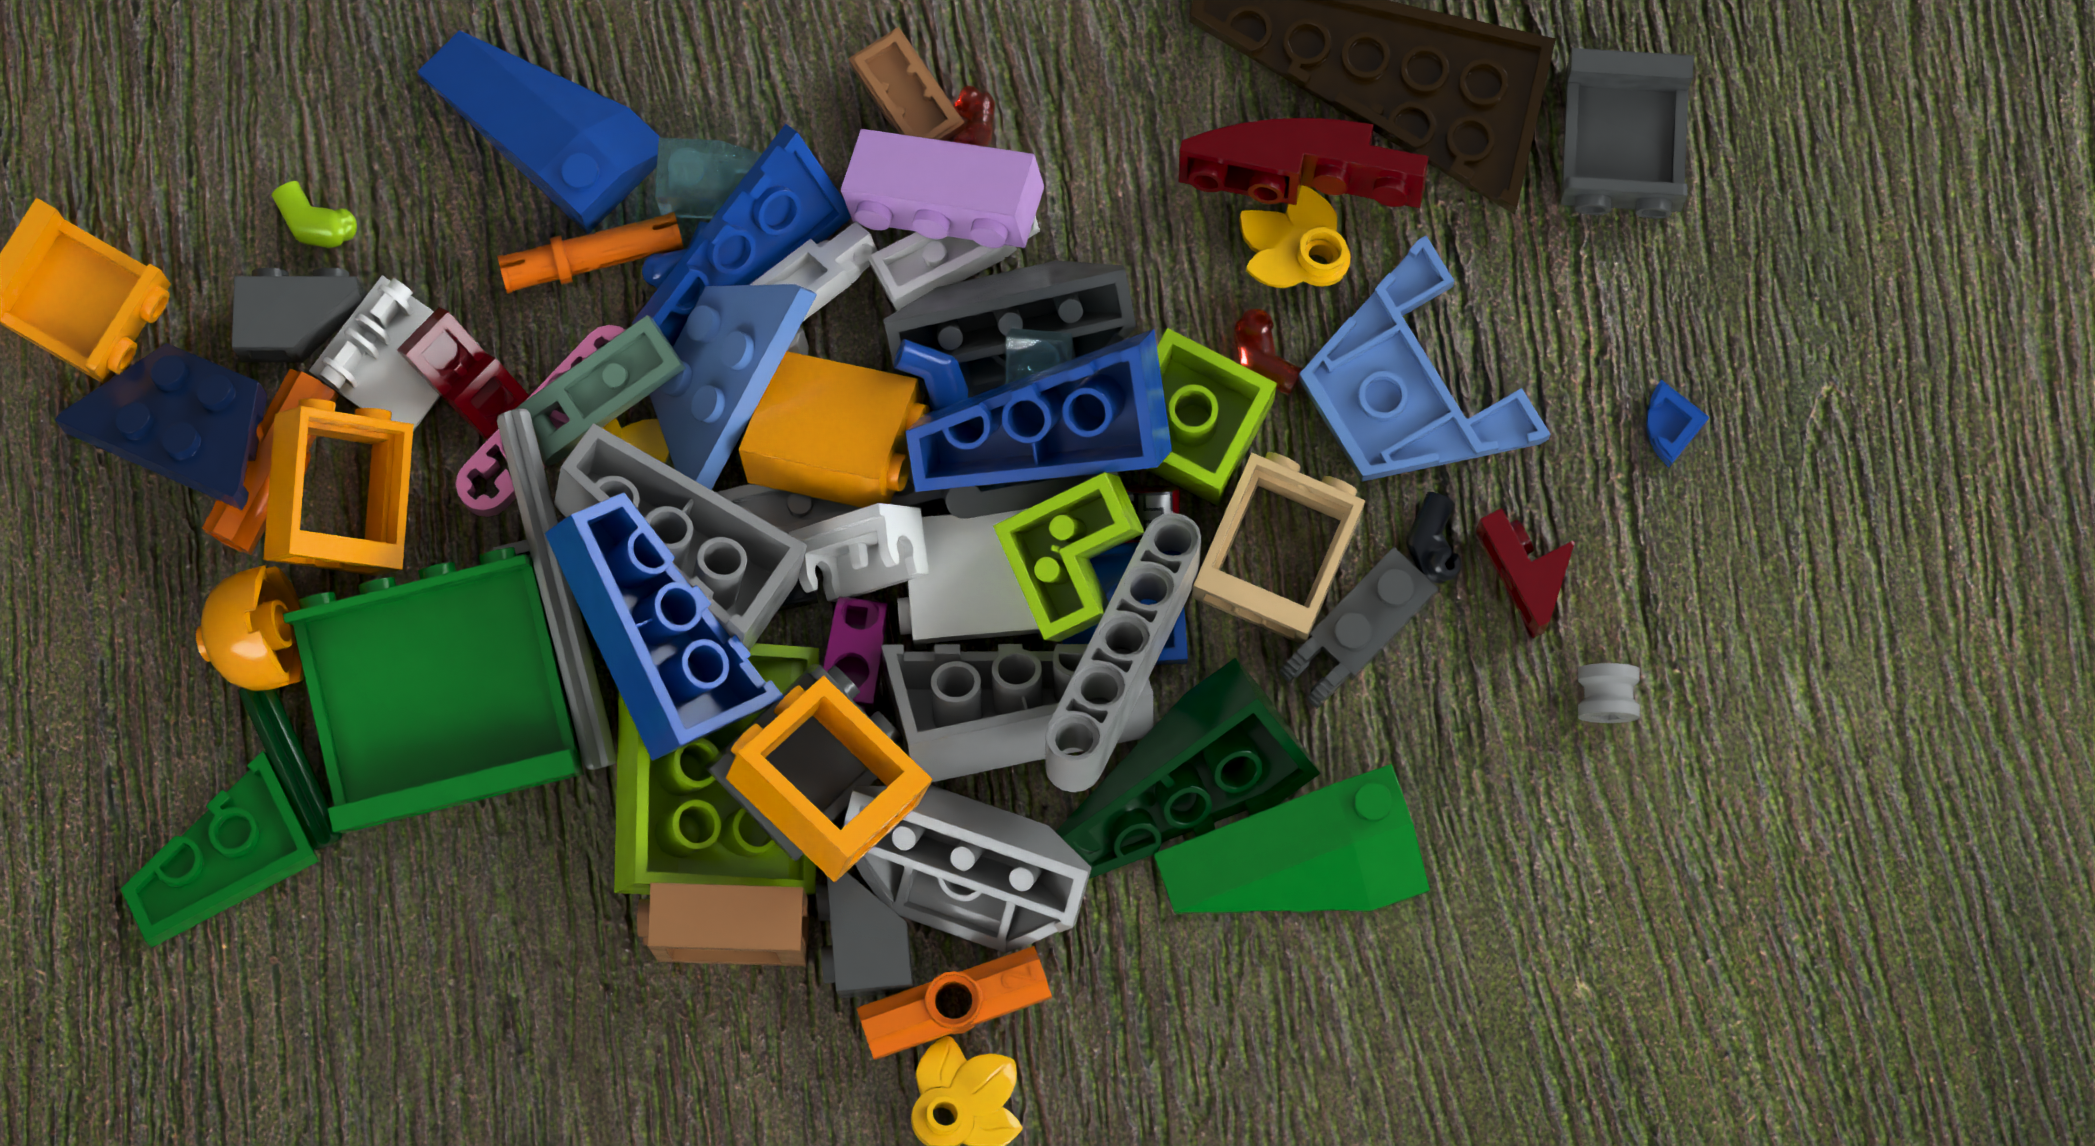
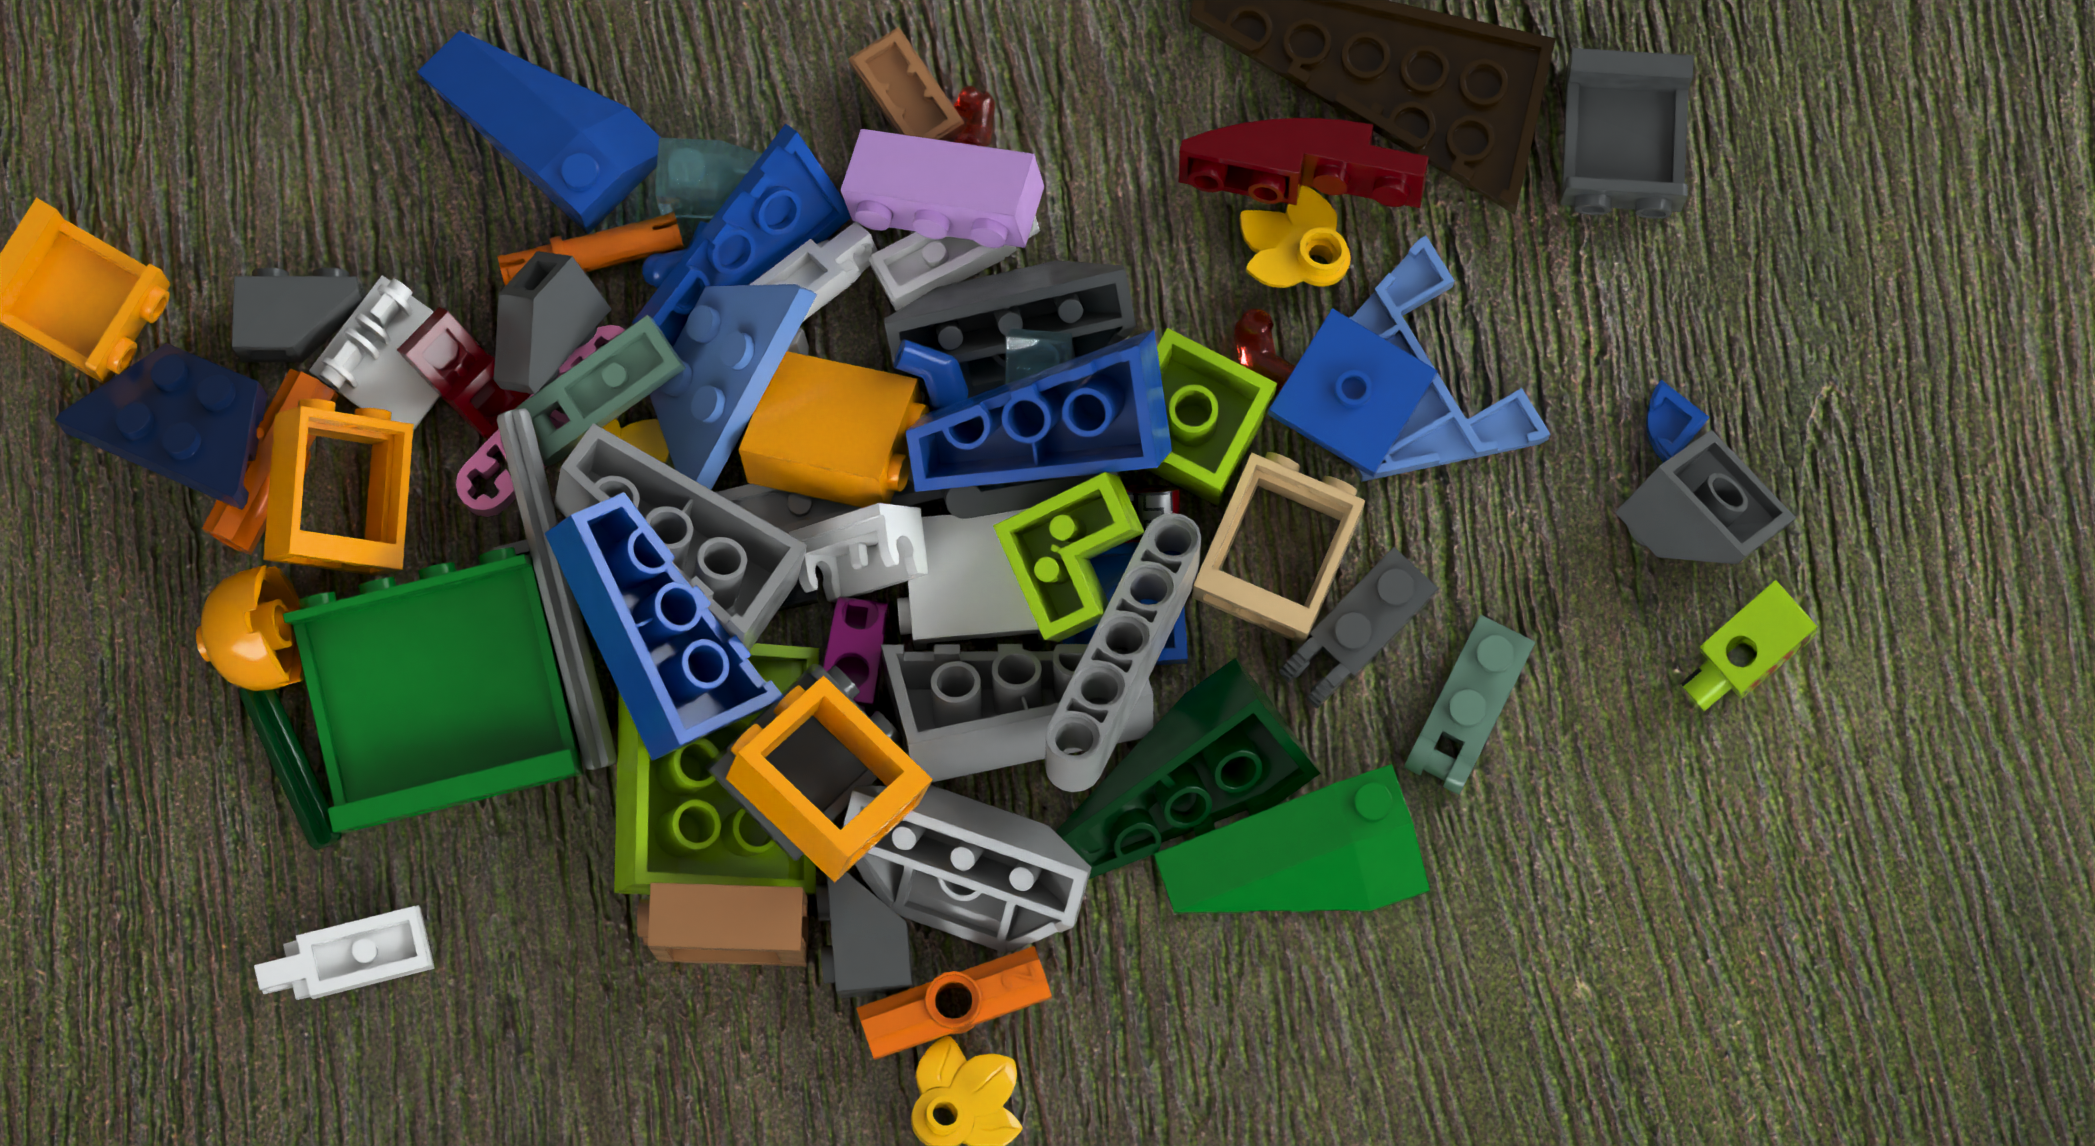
green wing [121,751,319,948] -> none
lime arm [271,181,357,248] -> none
black arm [1406,492,1462,583] -> none
dark red slope [1475,508,1575,639] -> none
light grey wheel [1578,663,1640,723] -> none
none -> white hinge [254,905,435,1000]
none -> dark grey slope [494,251,612,394]
none -> blue plate [1268,308,1438,477]
none -> sand green plate [1404,614,1536,795]
none -> dark grey slope [1615,429,1796,564]
none -> lime torso [1680,580,1818,712]

